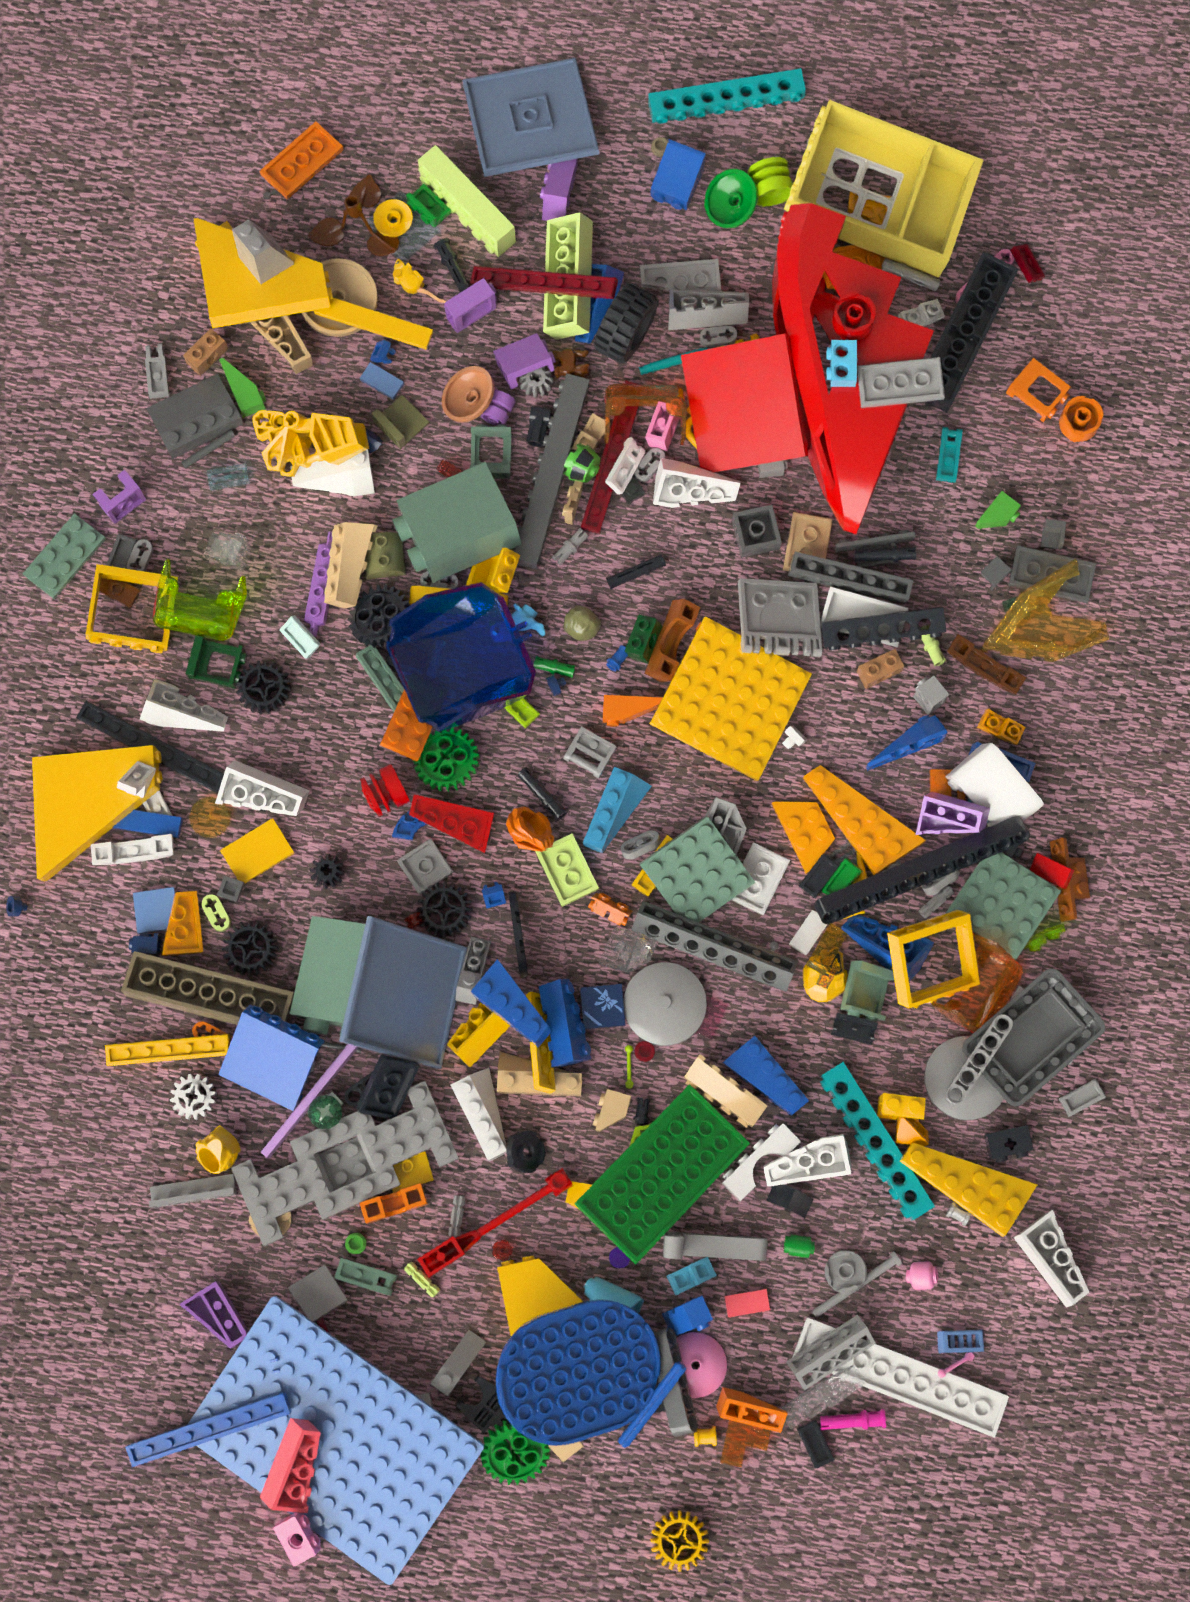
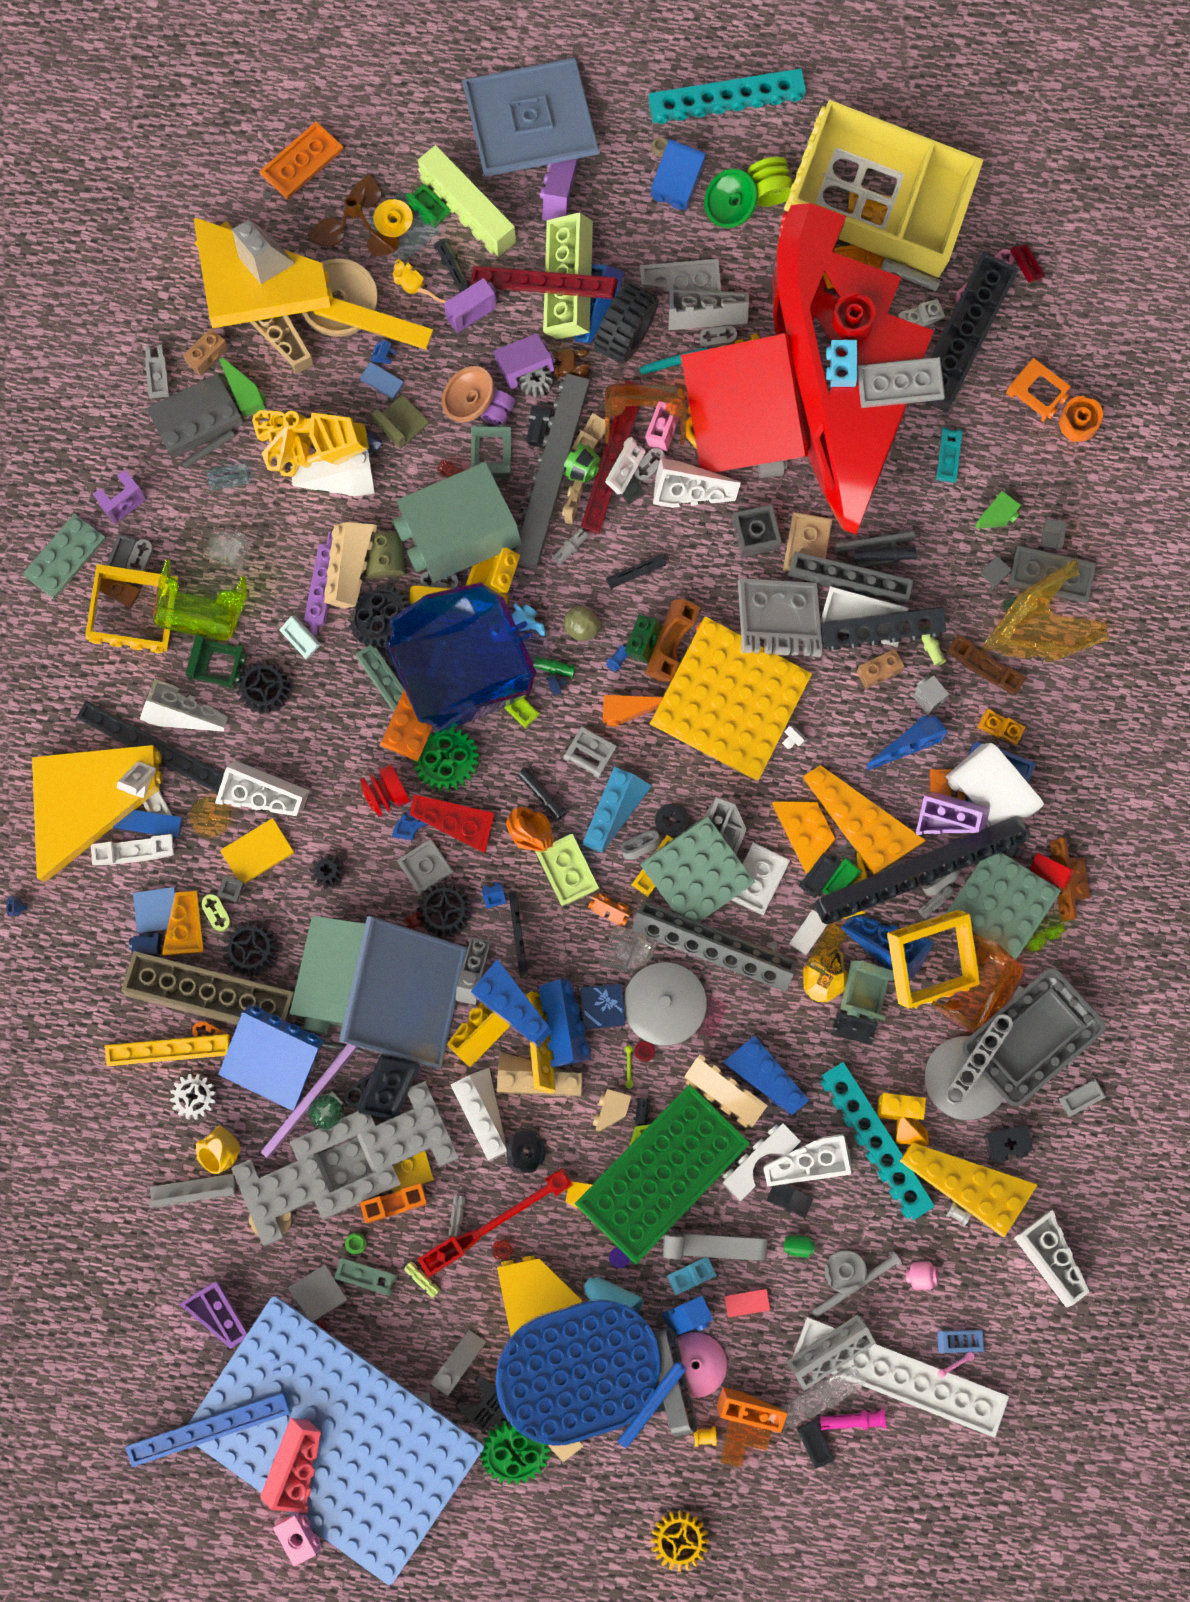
none -> black gear [655,804,688,836]

